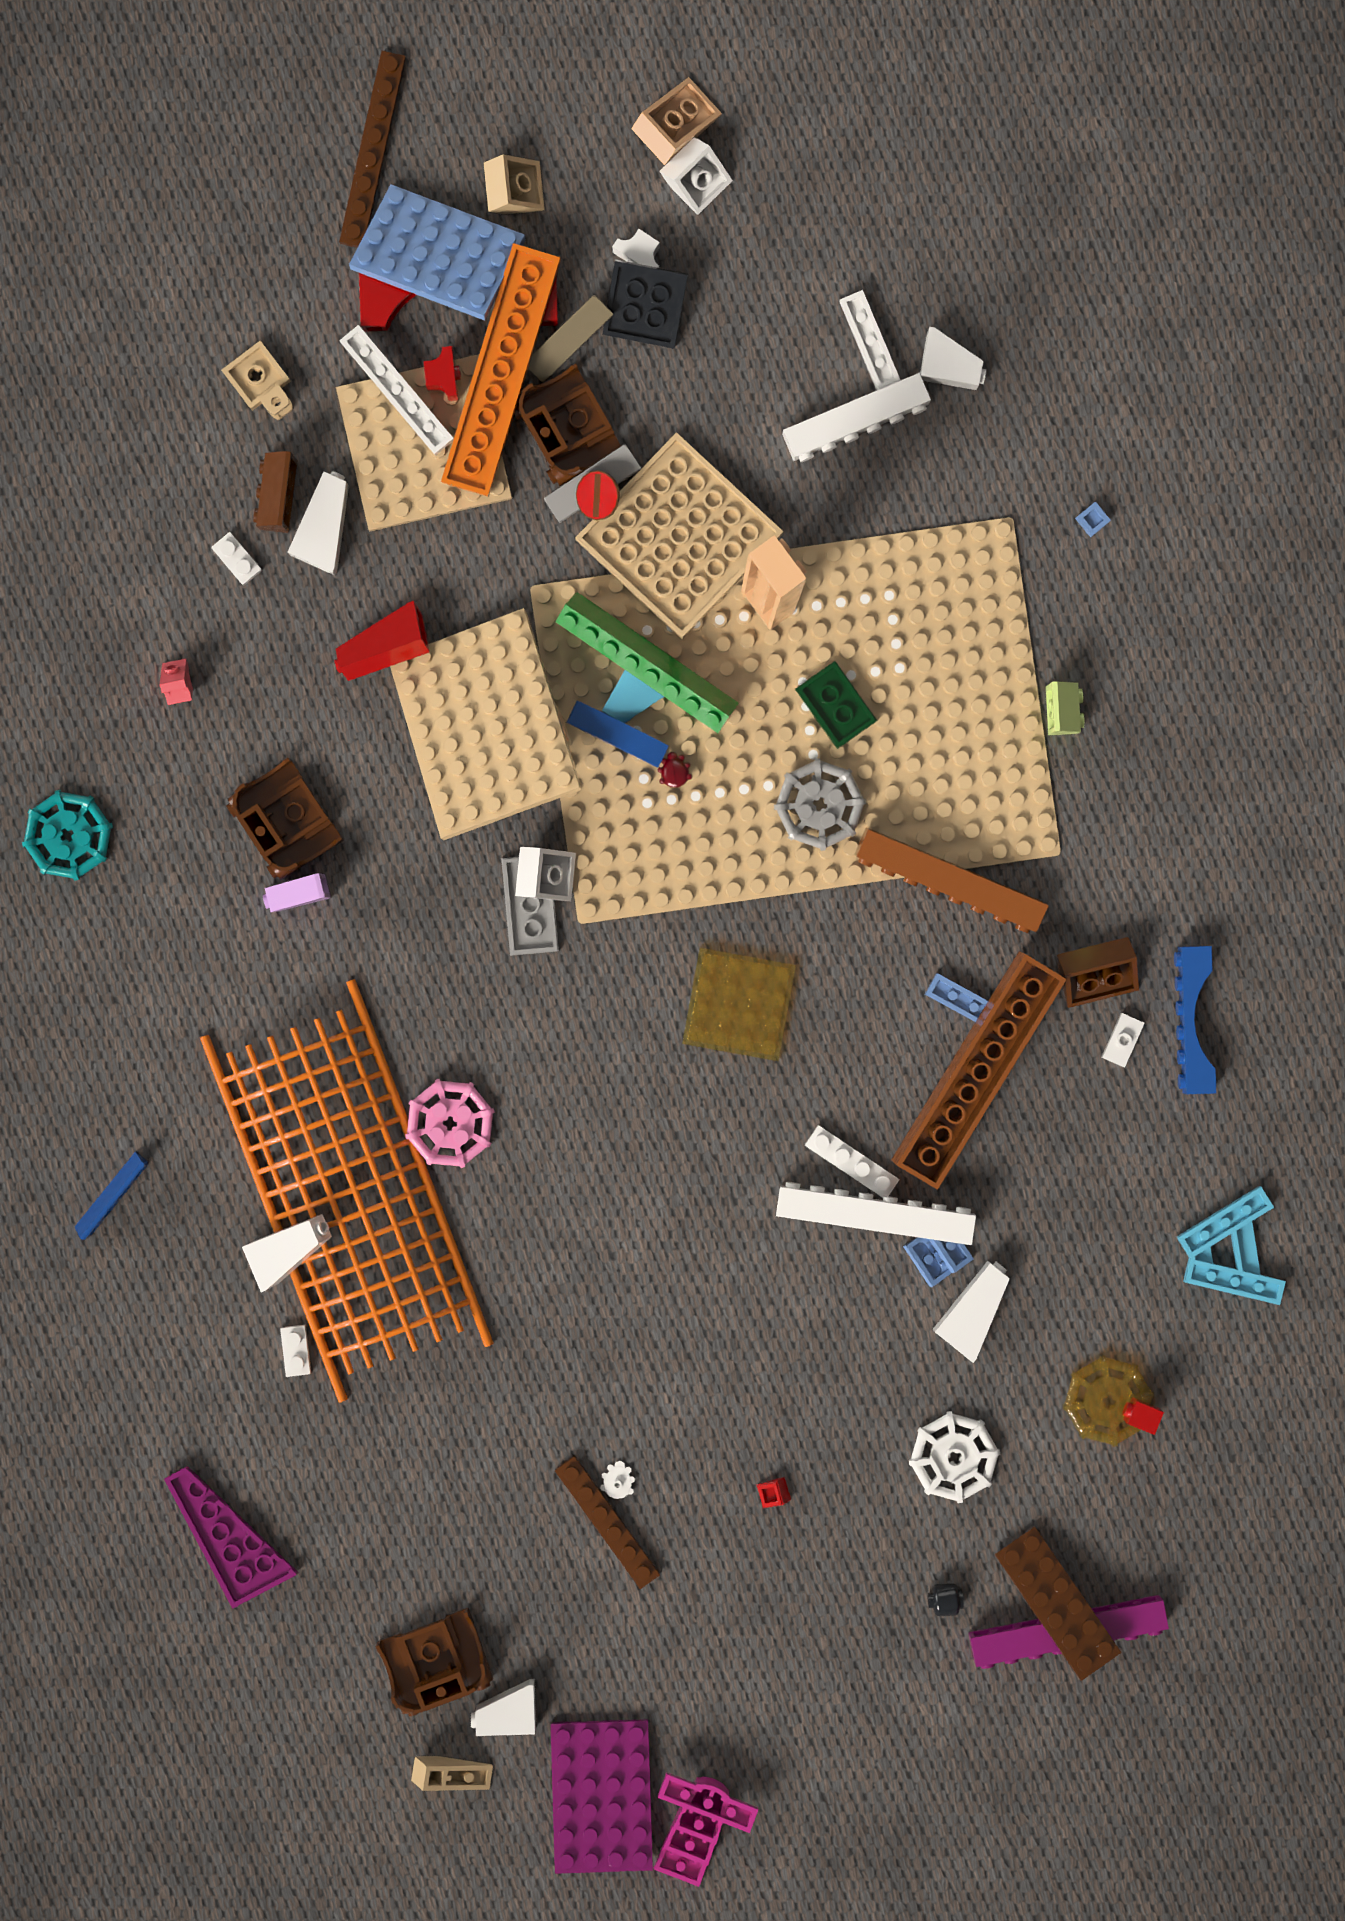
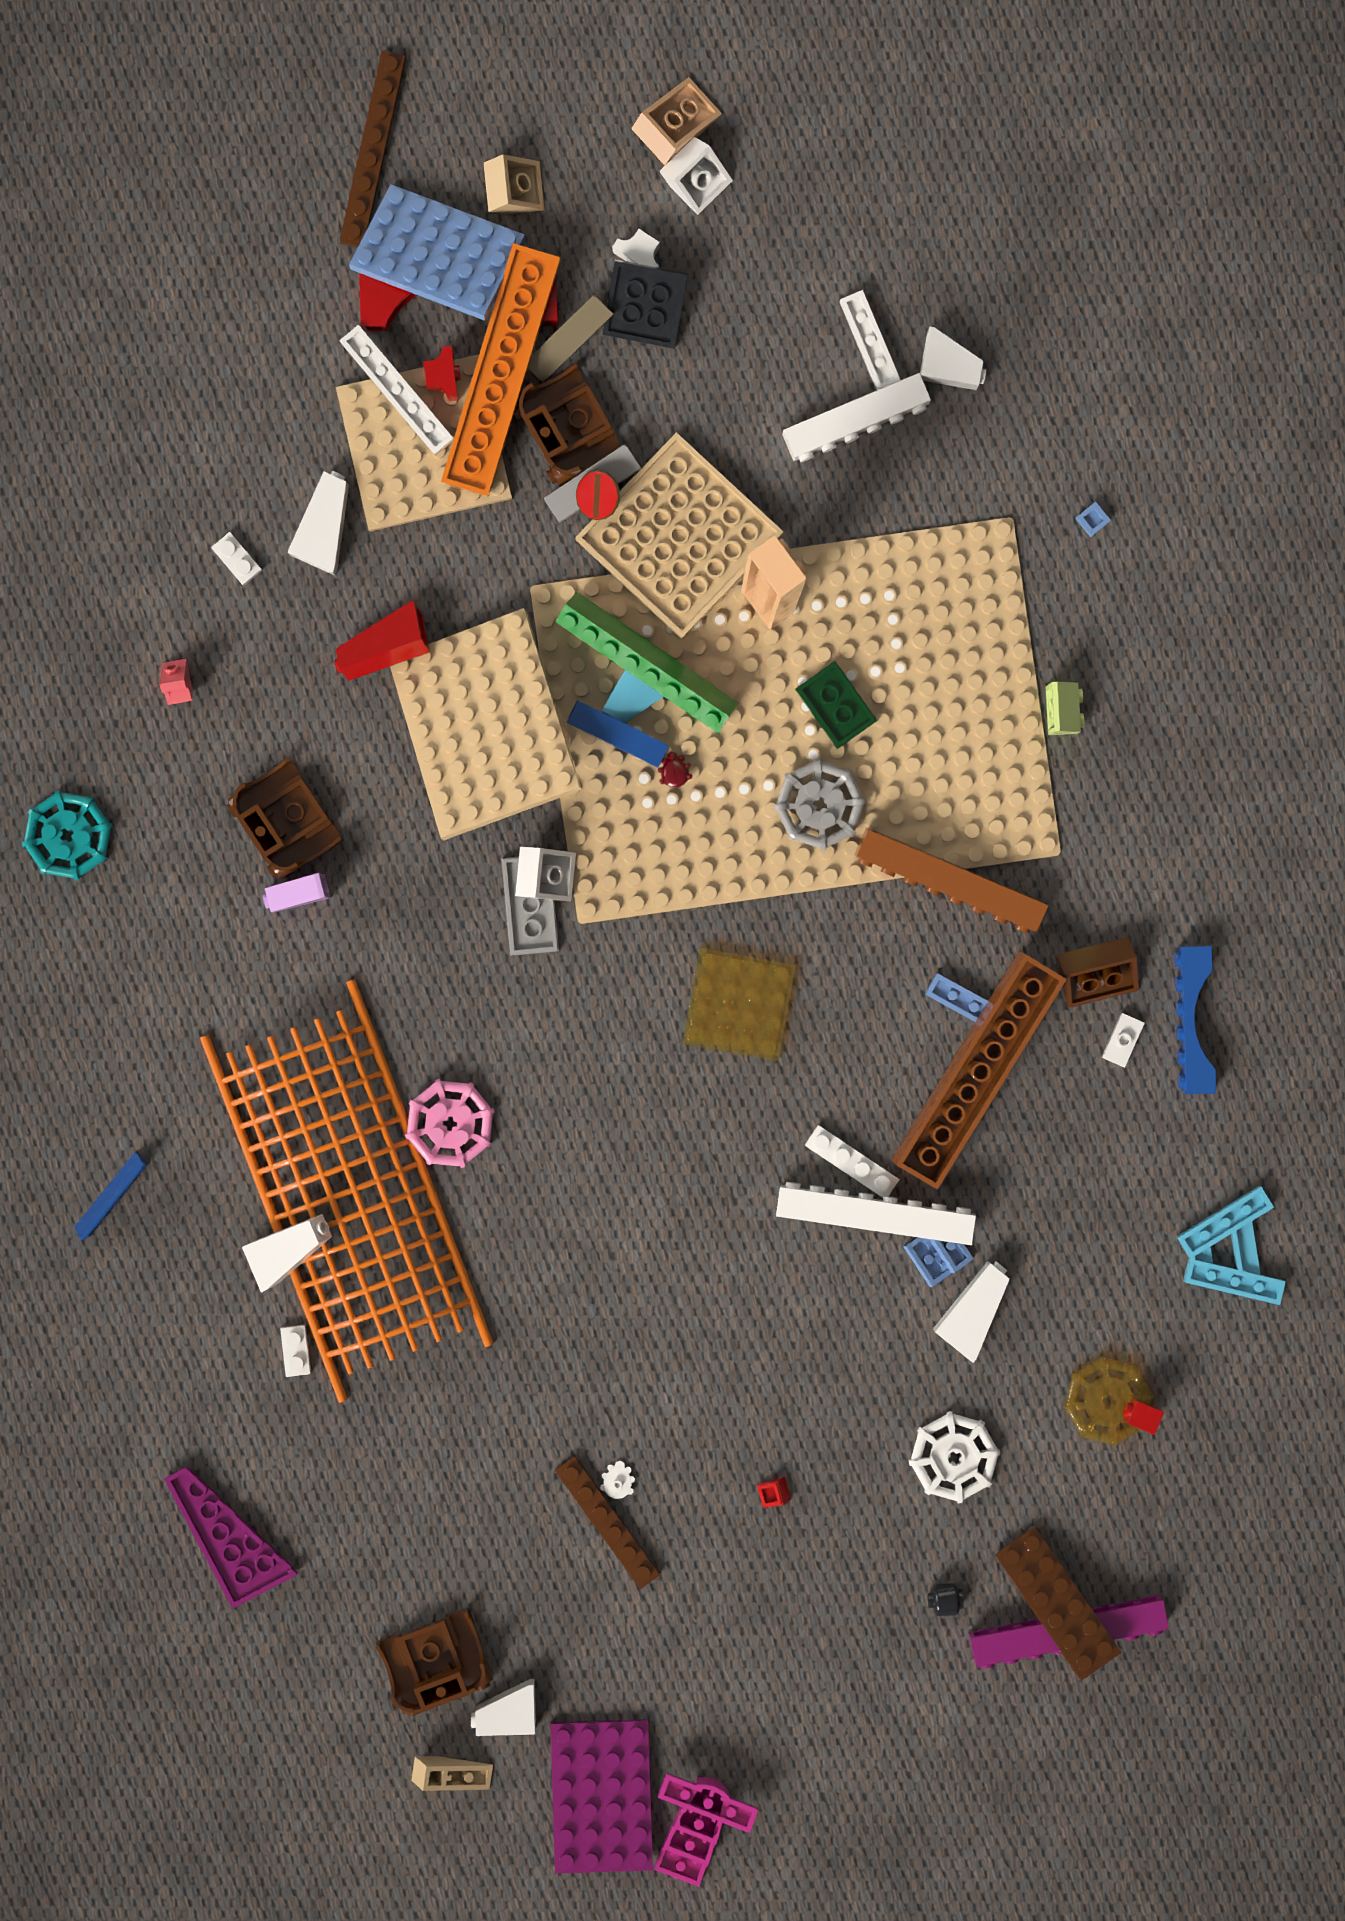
tan plate [221,341,293,420] -> none
reddish brown slope [253,451,298,533] -> none

